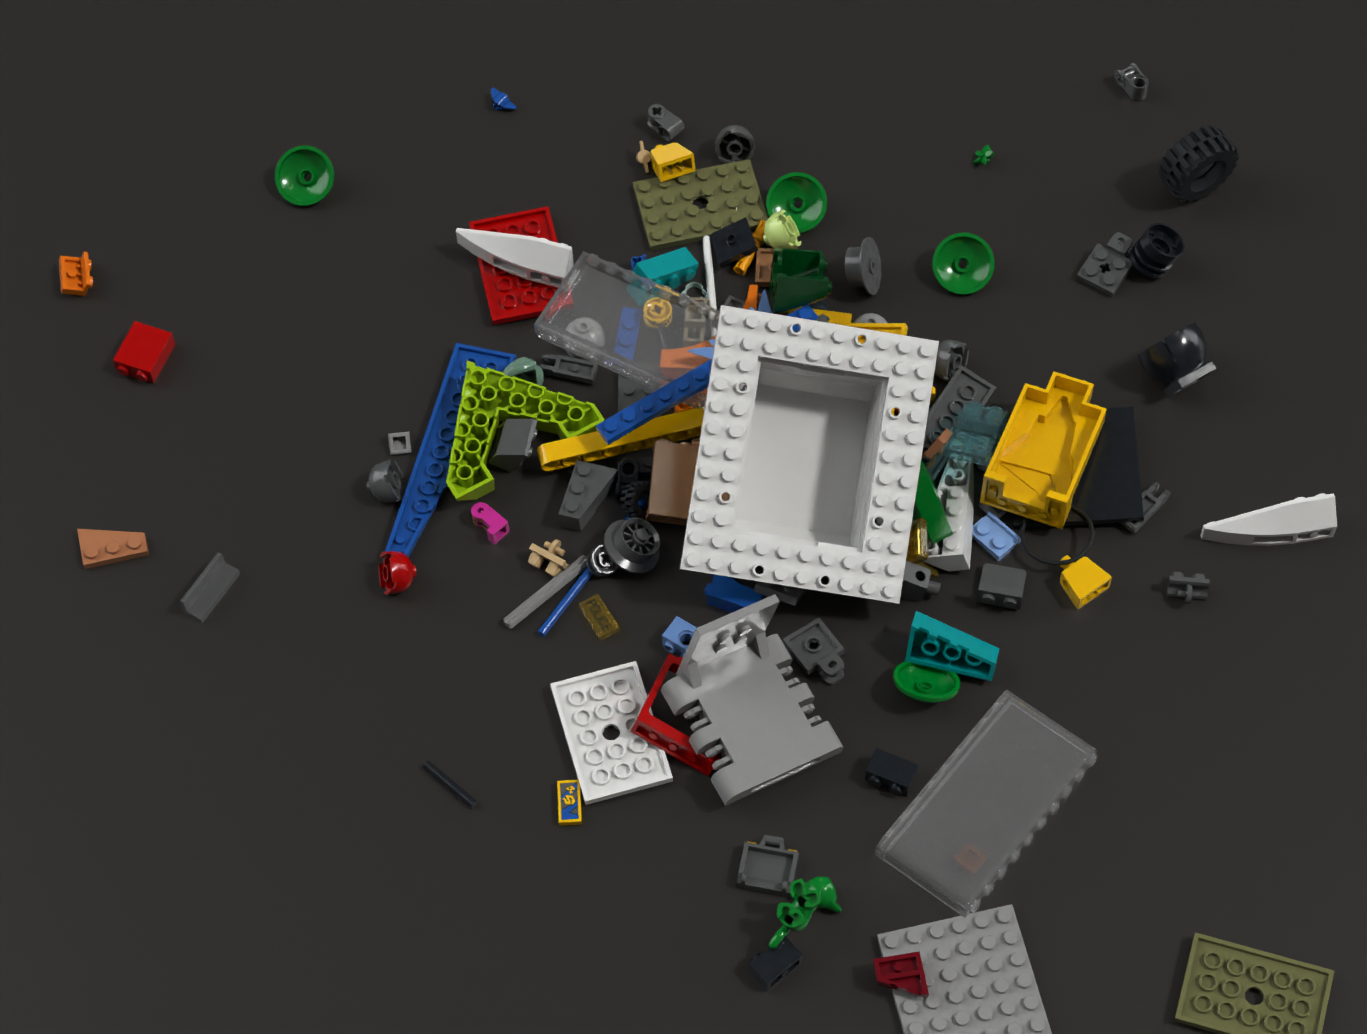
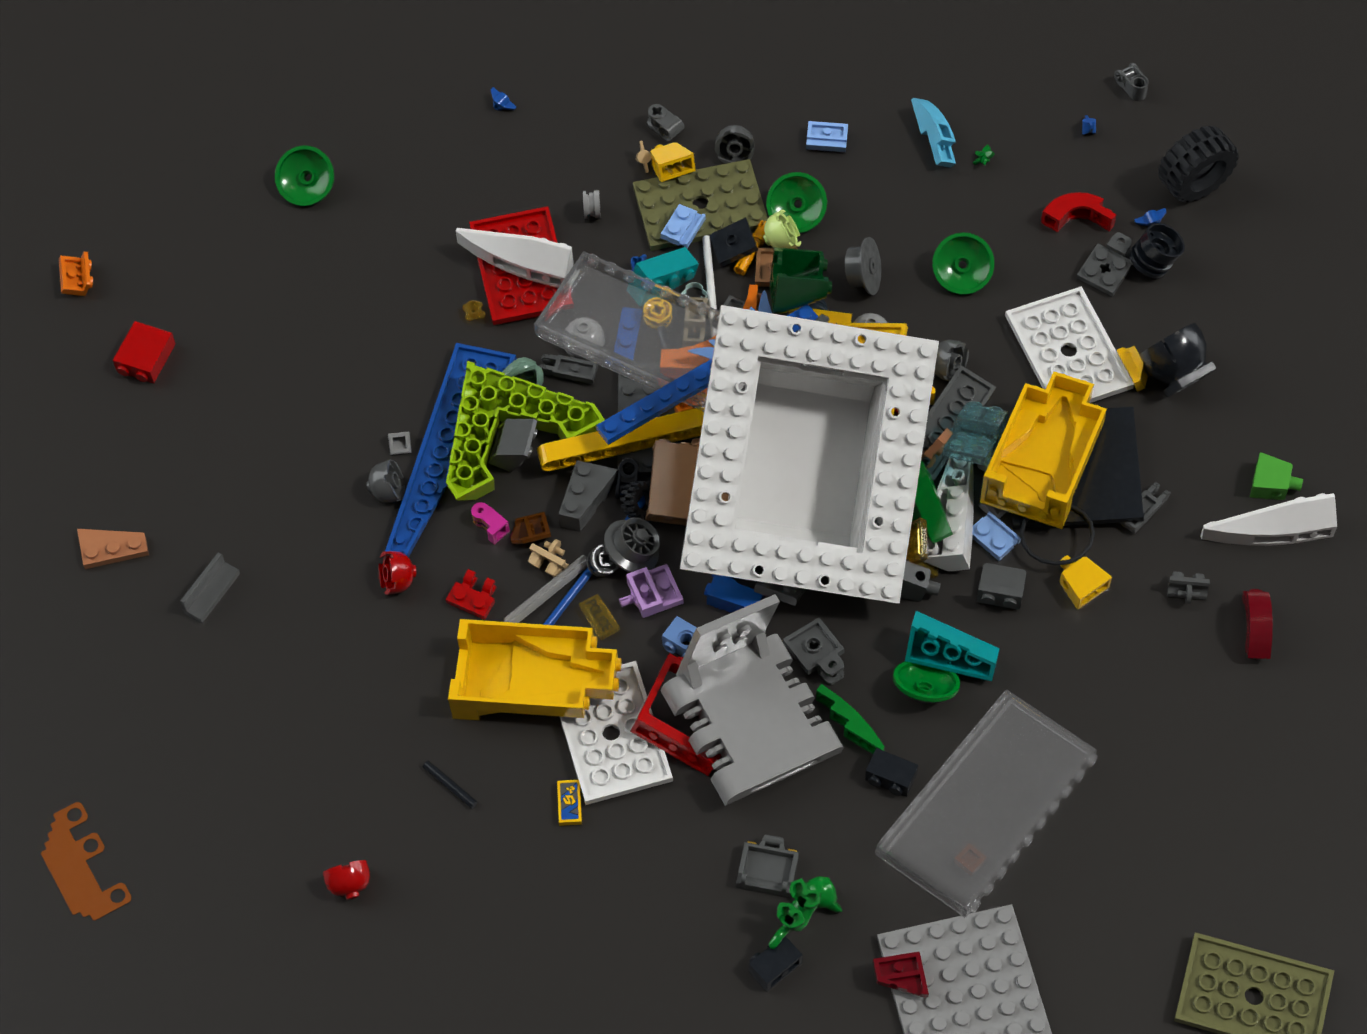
none -> dark orange piece [41,802,131,920]
none -> red cylinder [323,860,370,900]
none -> red plate [446,569,497,620]
none -> yellow panel [448,619,622,720]
none -> clear yellow plate [462,300,485,321]
none -> reddish brown slope [510,512,551,544]
none -> light grey wheel [583,190,601,219]
none -> lavender plate [619,564,684,618]
none -> light blue plate [661,204,706,249]
none -> light blue plate [806,121,848,152]
none -> green slope [816,684,885,754]
none -> medium azure slope [911,98,956,168]
none -> white plate [1005,286,1134,403]
none -> red arch [1041,192,1116,233]
none -> blue piece [1082,115,1096,134]
none -> yellow slope [1117,346,1148,392]
none -> blue piece [1134,208,1167,227]
none -> dark red arch [1242,589,1273,659]
none -> bright green torso [1250,452,1303,500]

